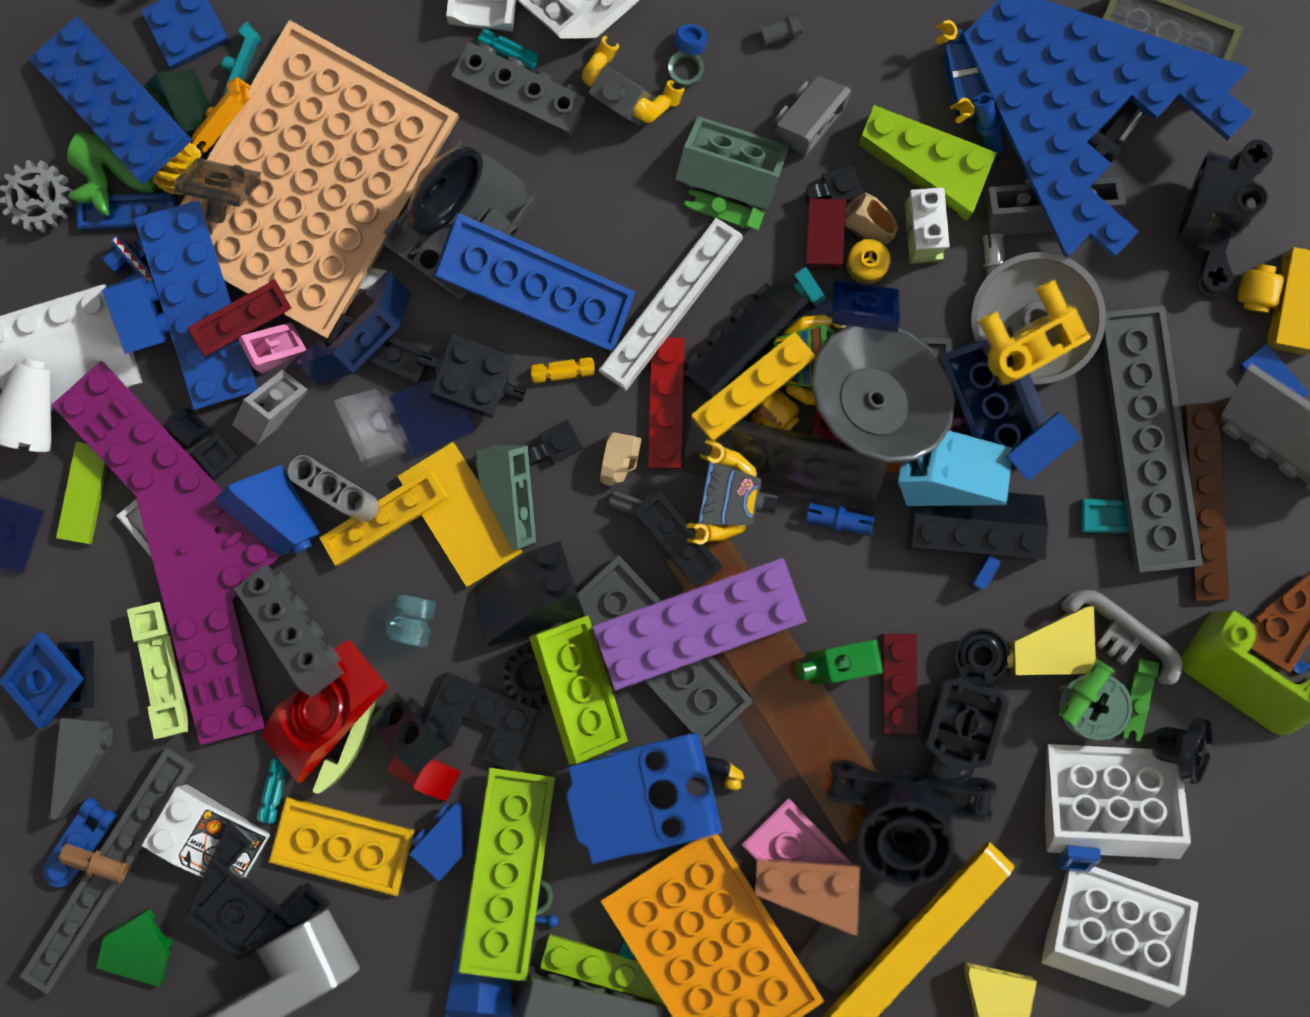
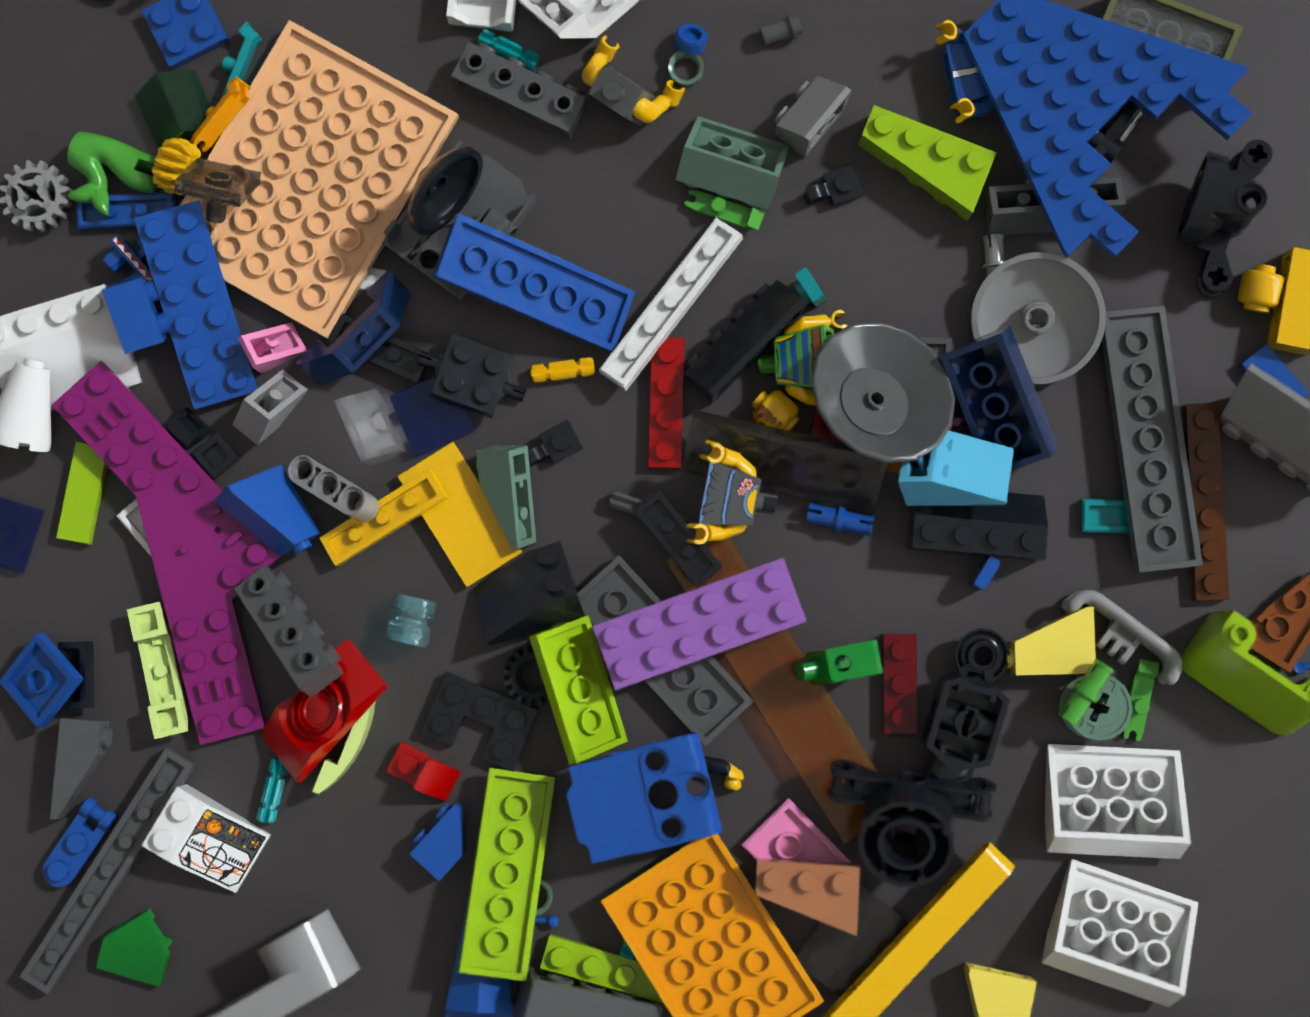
blue plate [29,16,192,184] -> none
medium nougat axle [59,844,129,884] -> none
dark red plate [186,279,292,357] -> none
black wing [186,820,330,960] -> none
yellow tile [268,797,416,896] -> none
black brick [368,693,446,774] -> none
tan rock [600,432,642,487] -> none
yellow plate [691,332,816,441] -> none
dark red hinge [806,199,847,270] -> none
clear blue tile [832,280,900,332] -> none
tan rock [845,192,898,244] -> none
yellow head [846,239,890,285] -> none
white hips [904,187,950,264] -> none
blue pin [973,92,1005,156] -> none
yellow piece [977,279,1090,384] -> none
blue tile [1005,411,1081,481] -> none
blue tile [1056,845,1101,873] -> none
black tile [1150,717,1214,785] -> none

